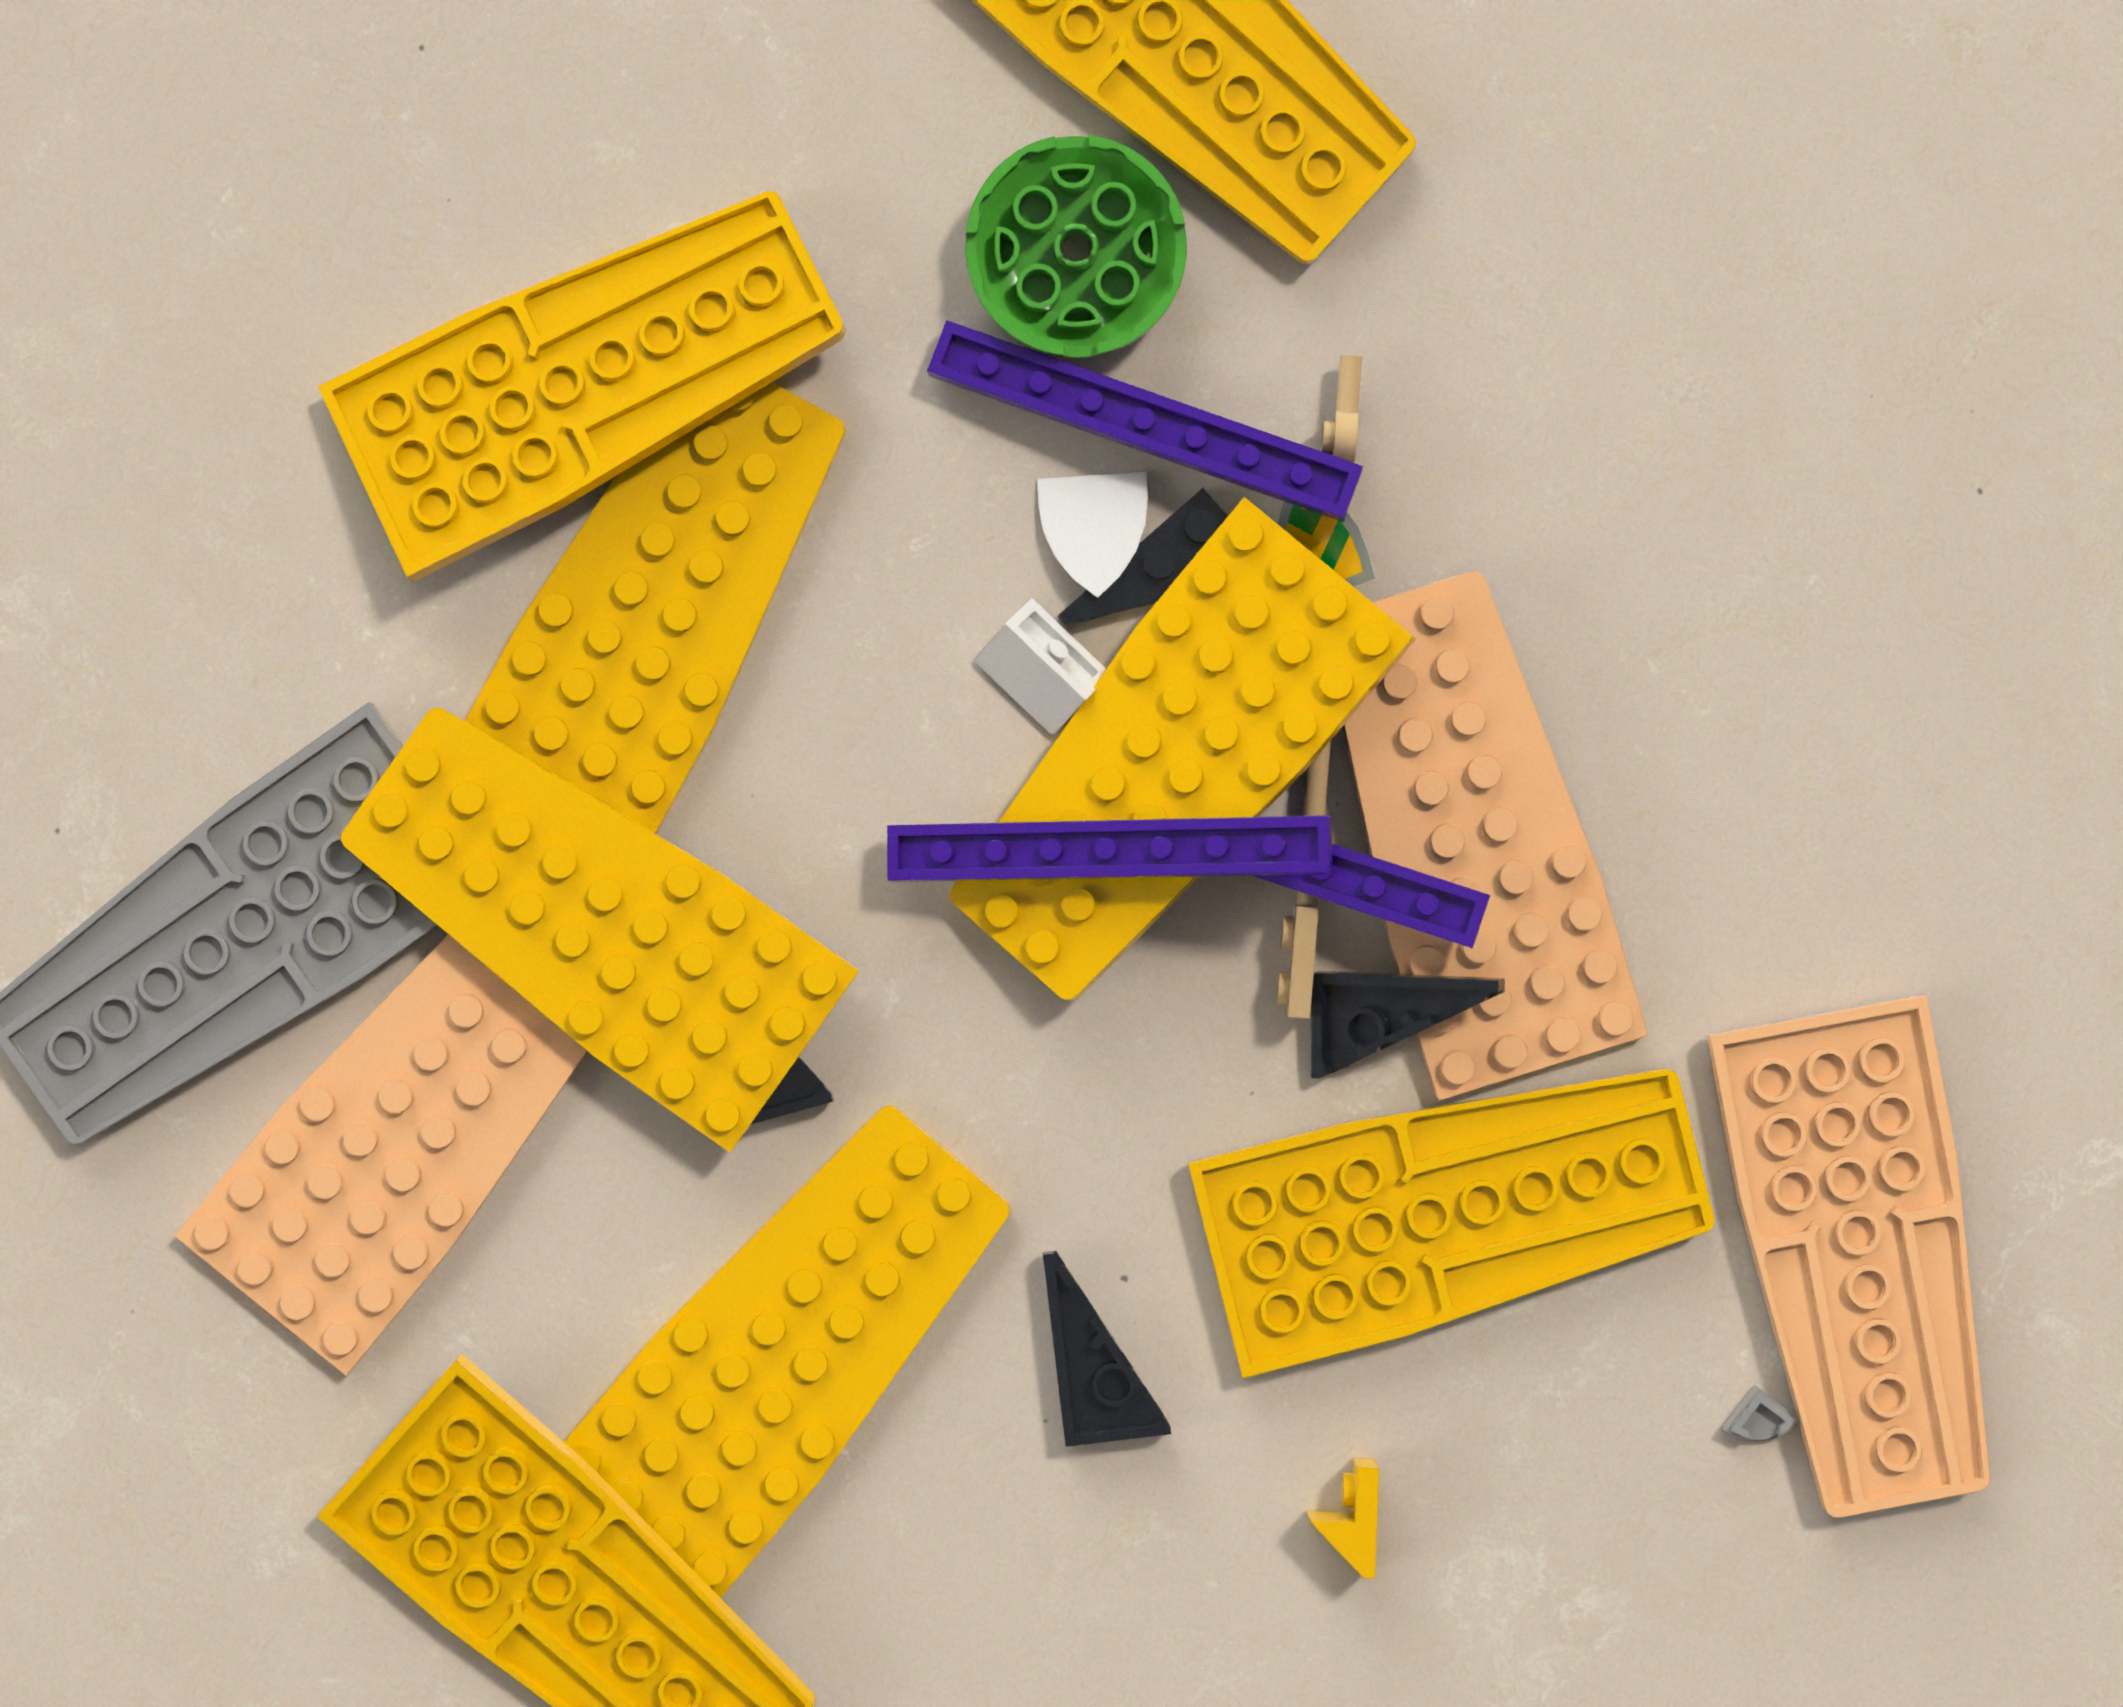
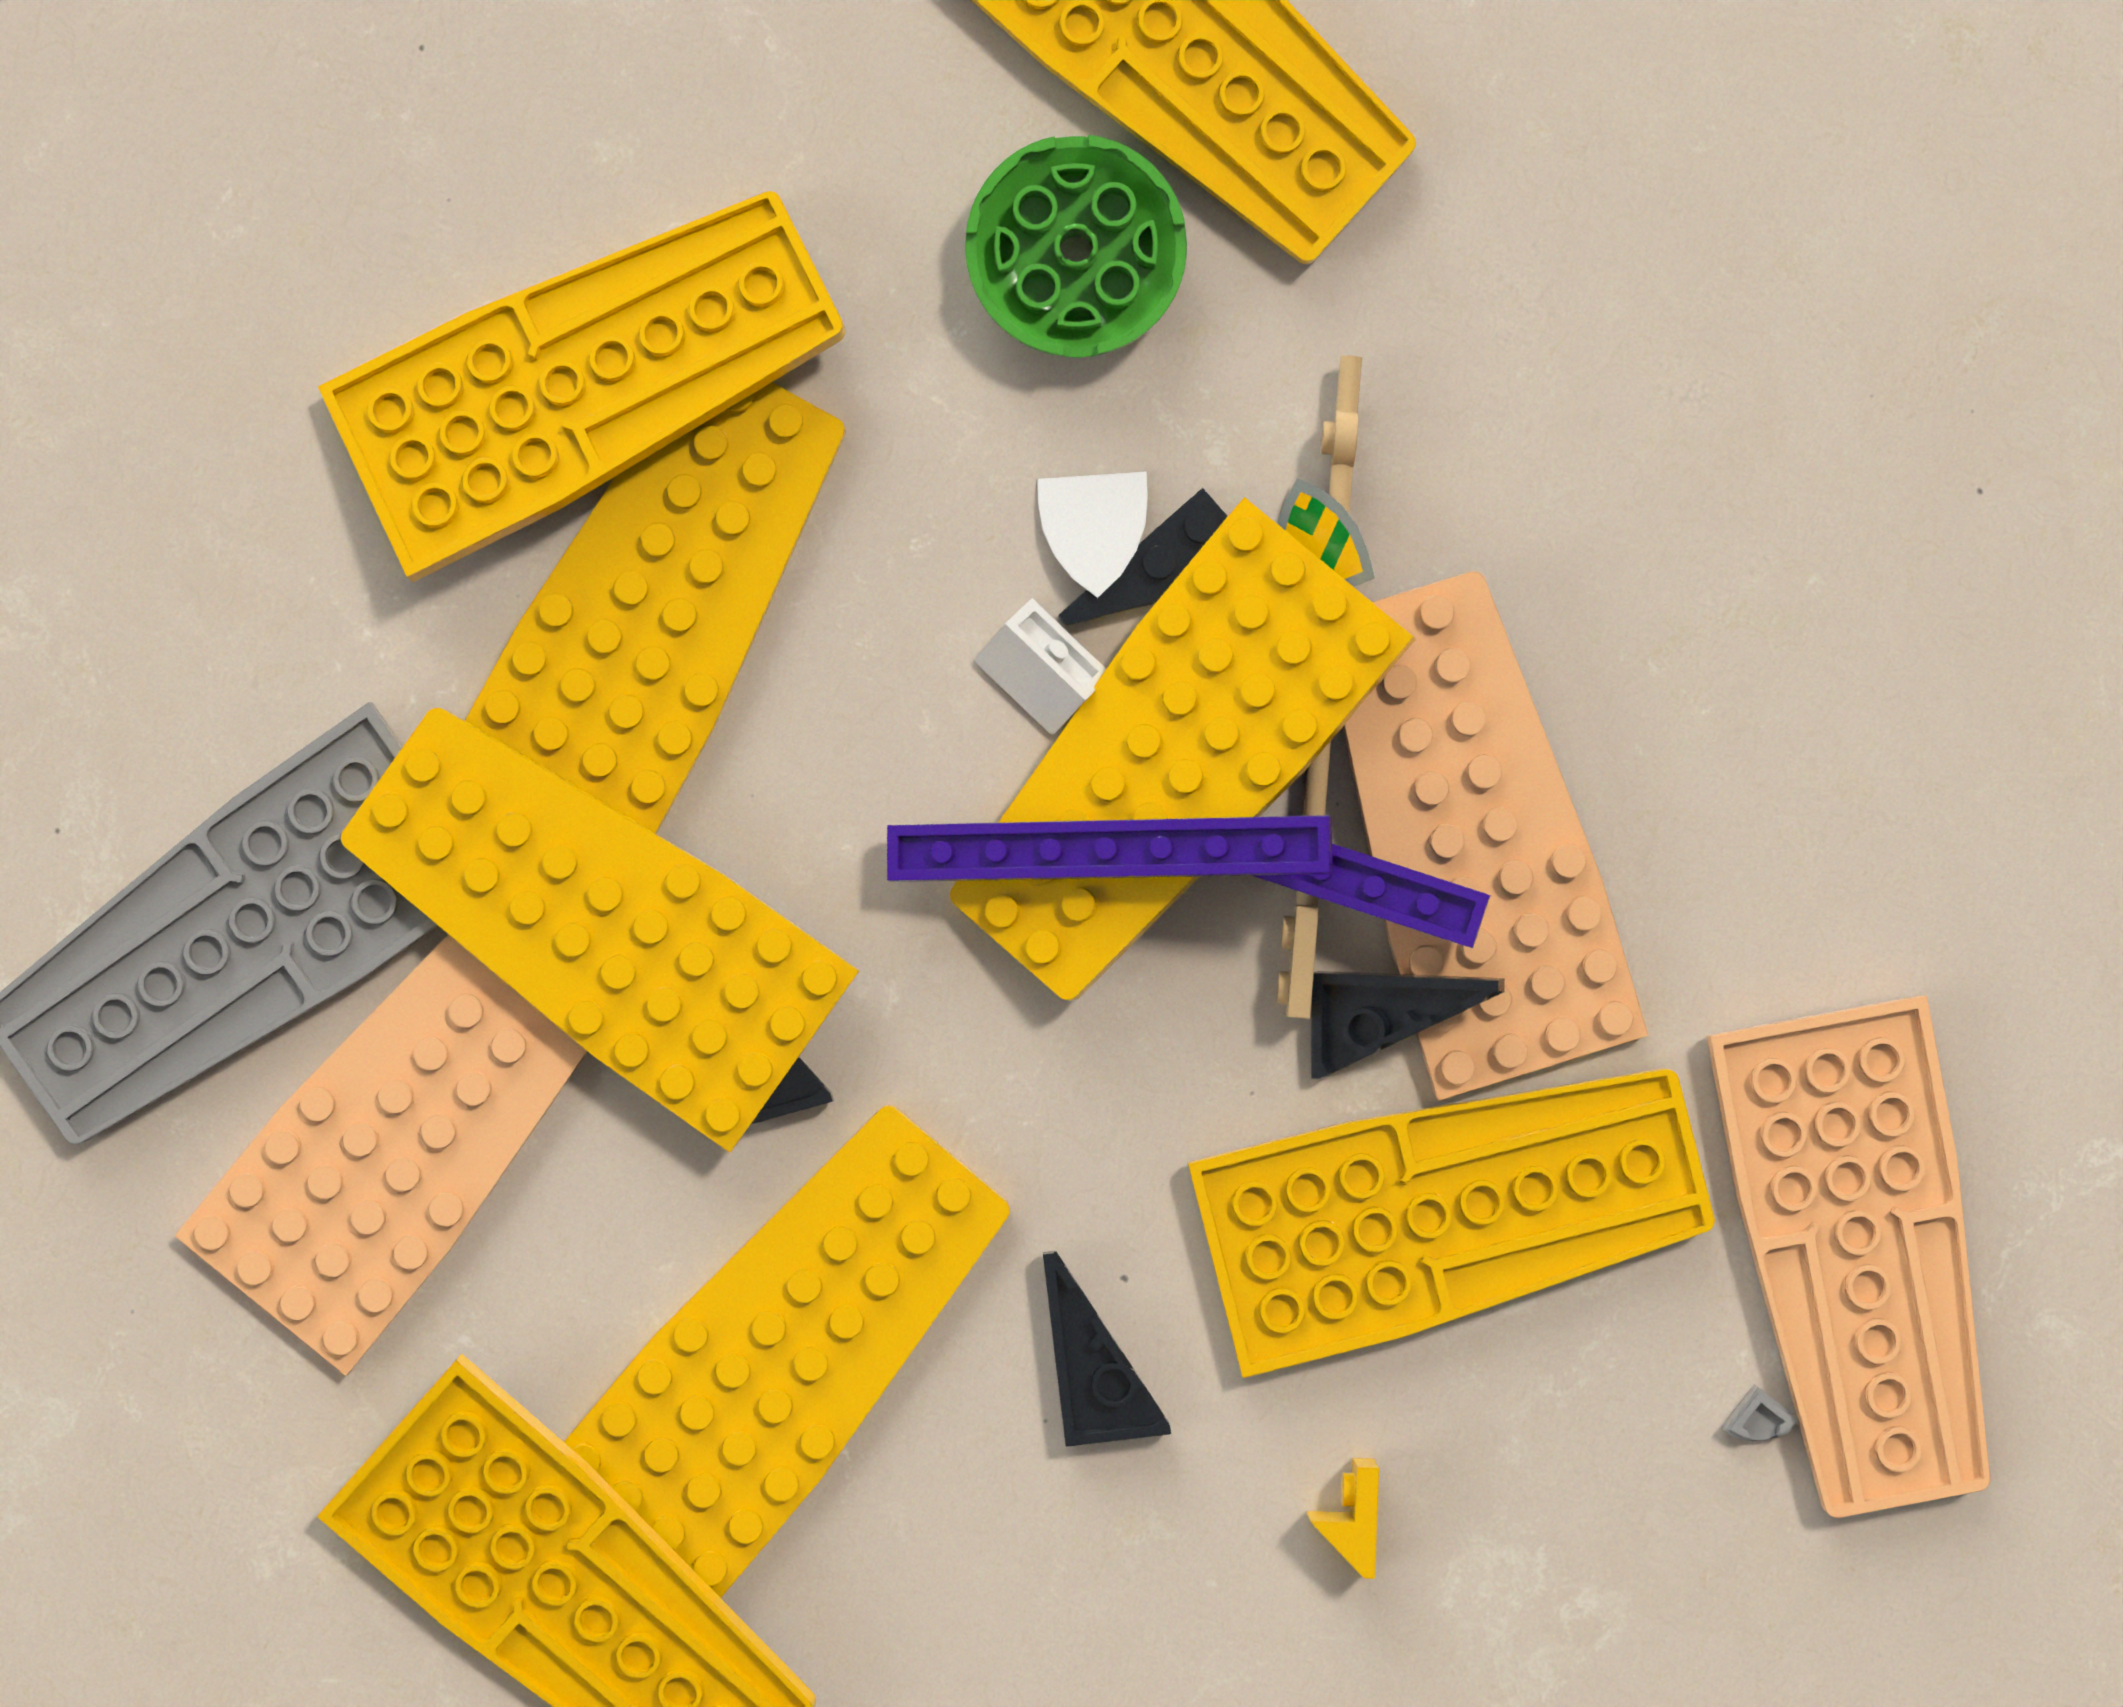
dark purple plate [927,320,1363,522] -> none

